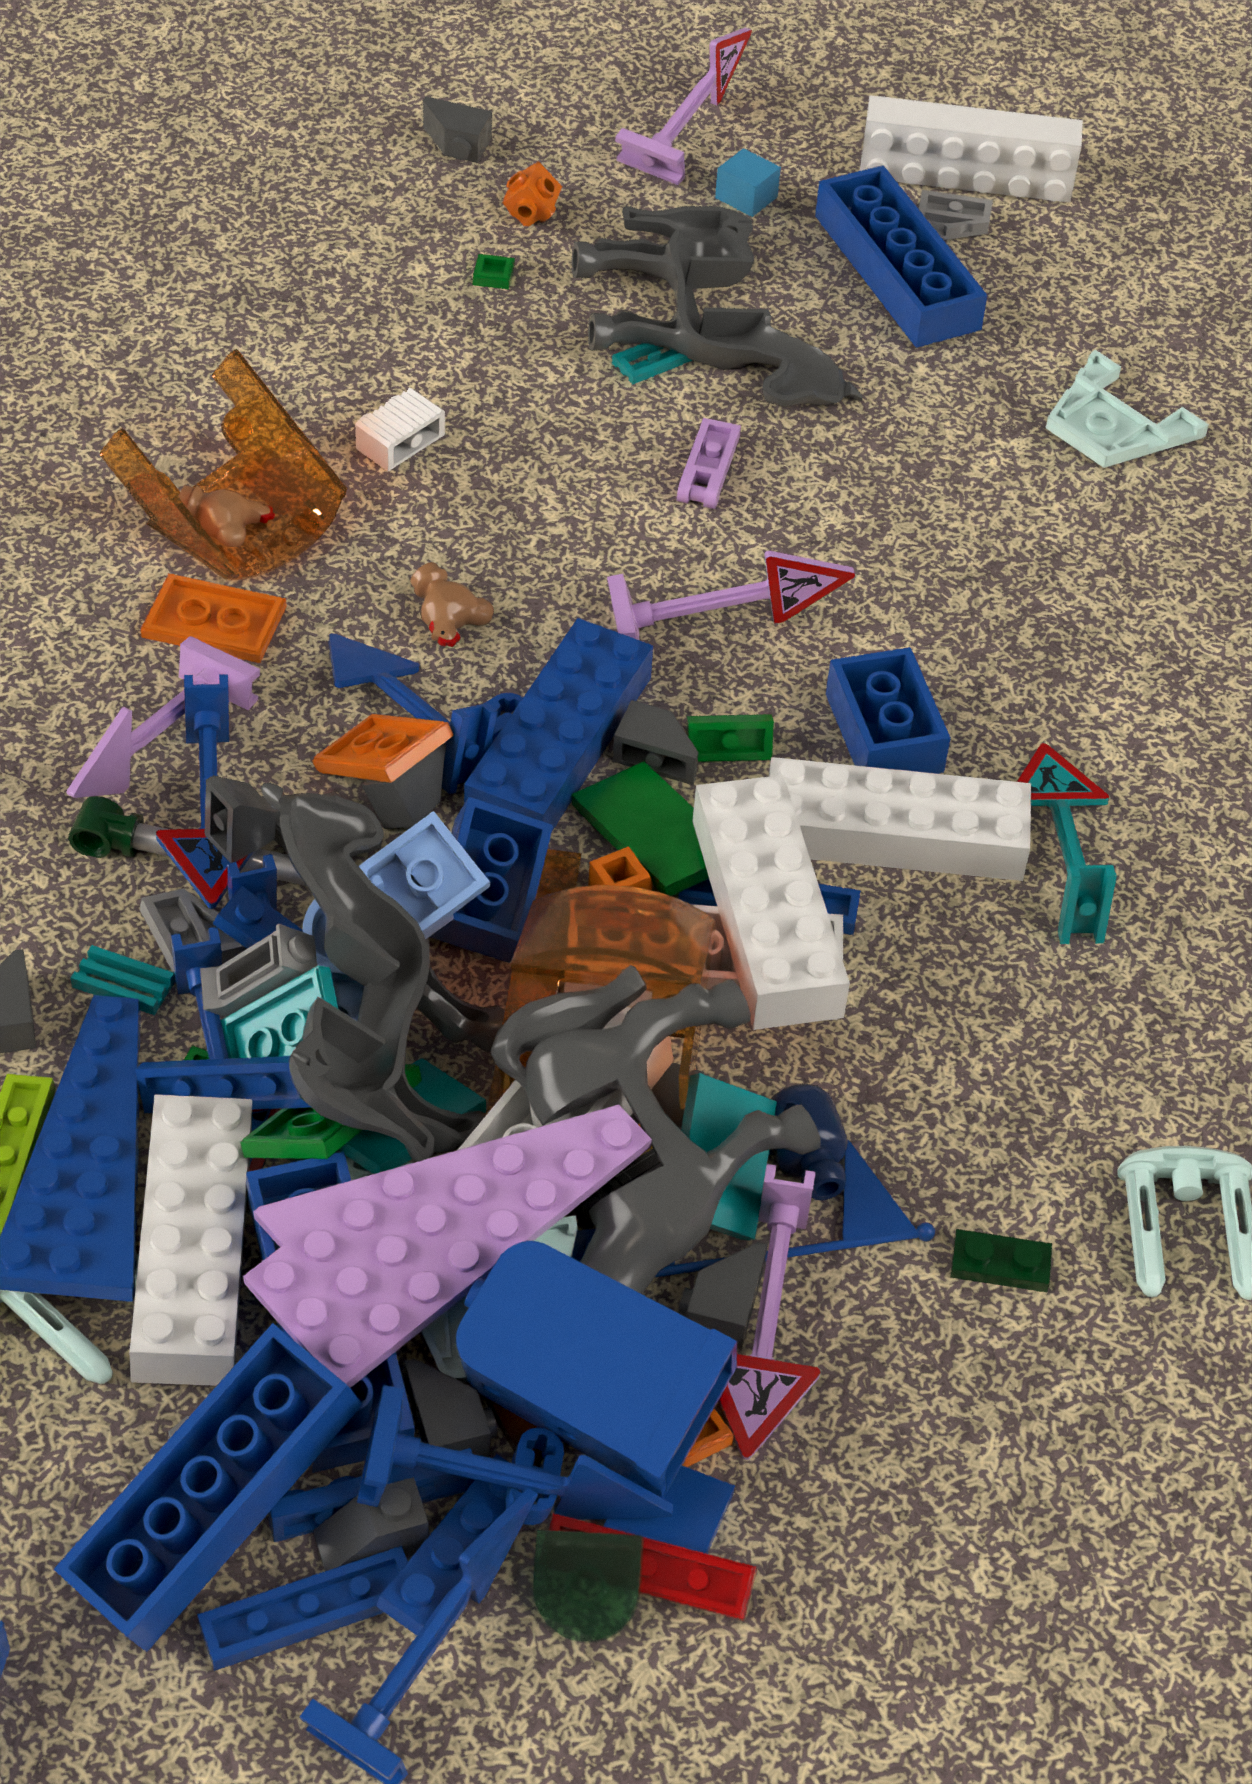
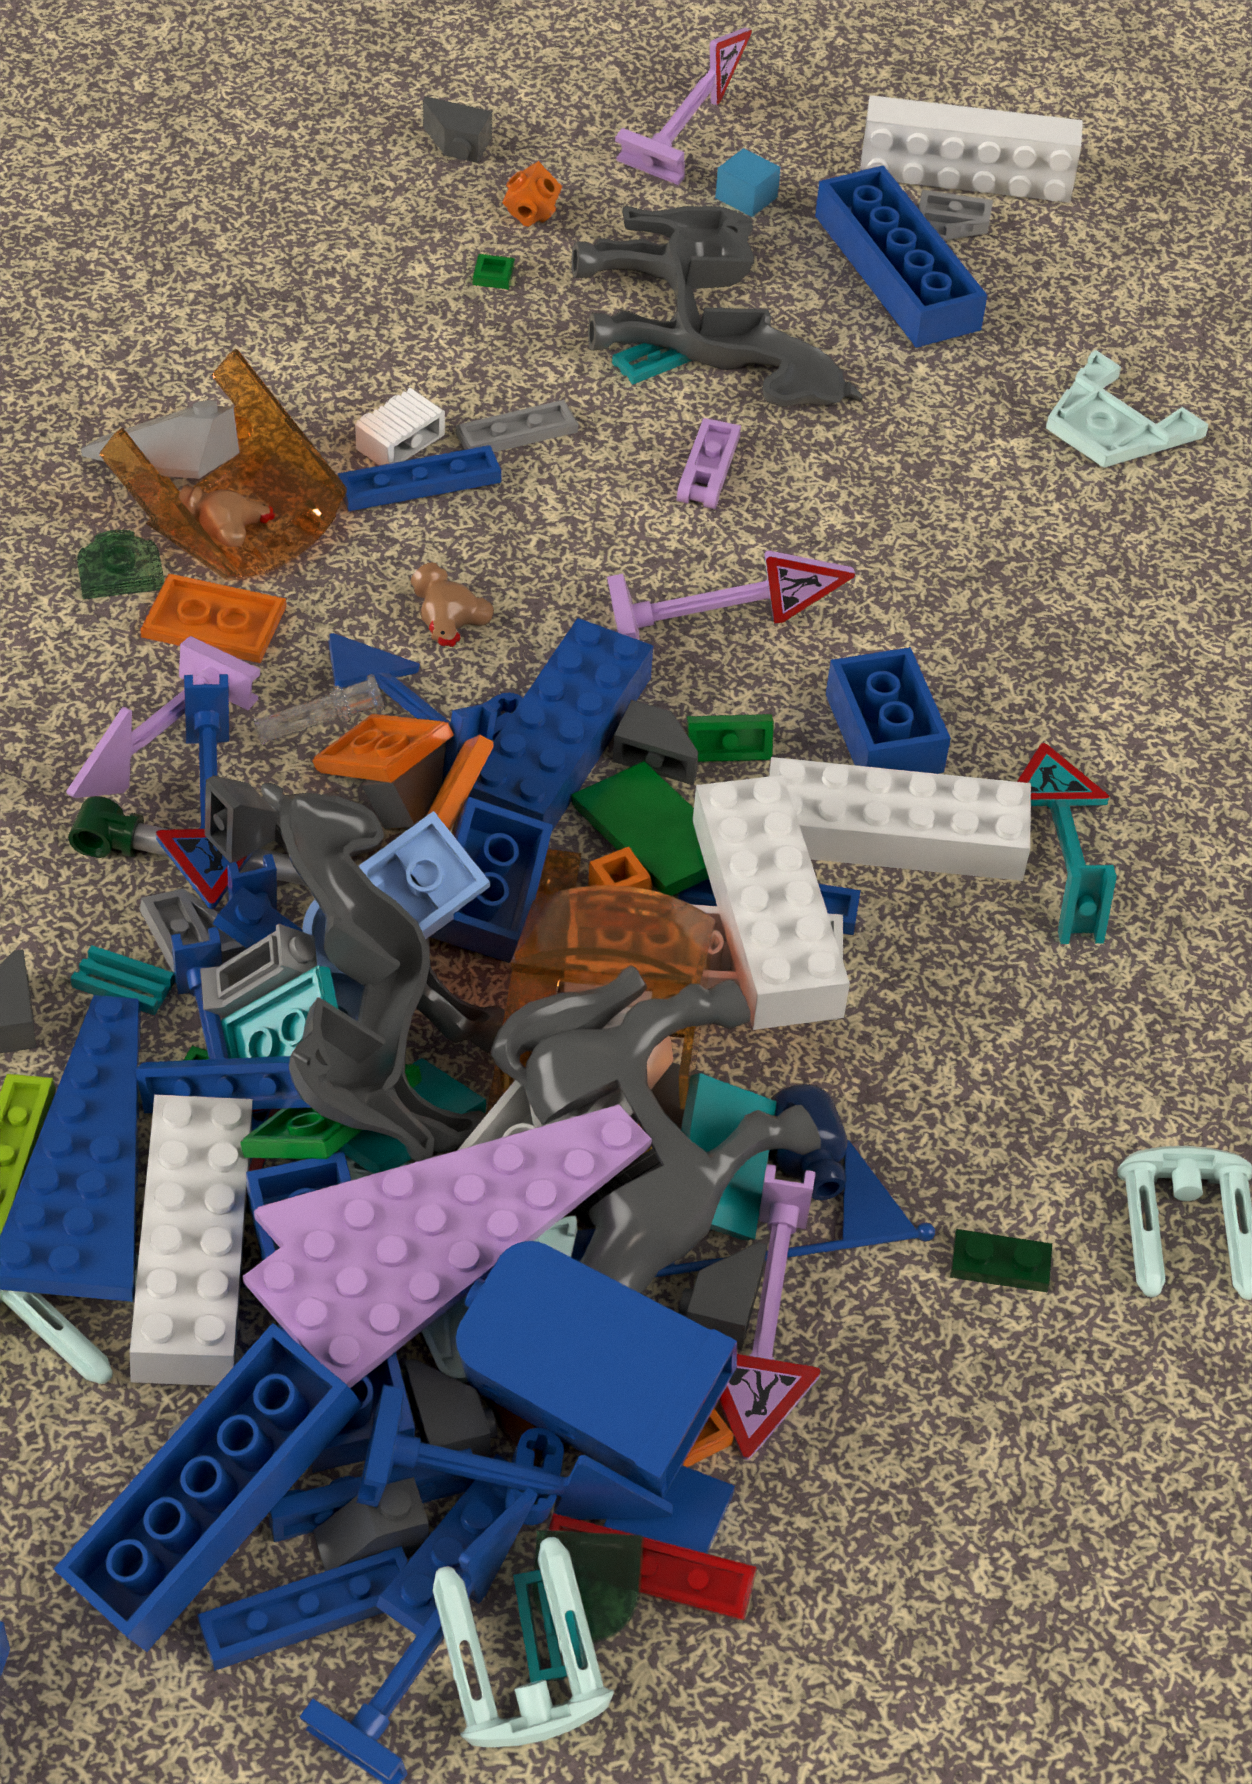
none -> clear green tile [77,530,165,599]
none -> light grey wedge [81,400,239,479]
none -> clear pin [253,674,385,745]
none -> blue plate [338,445,502,511]
none -> orange tile [426,735,494,831]
none -> light aqua piece [433,1537,614,1747]
none -> light grey tile [456,400,578,452]
none -> teal tile [513,1570,585,1682]

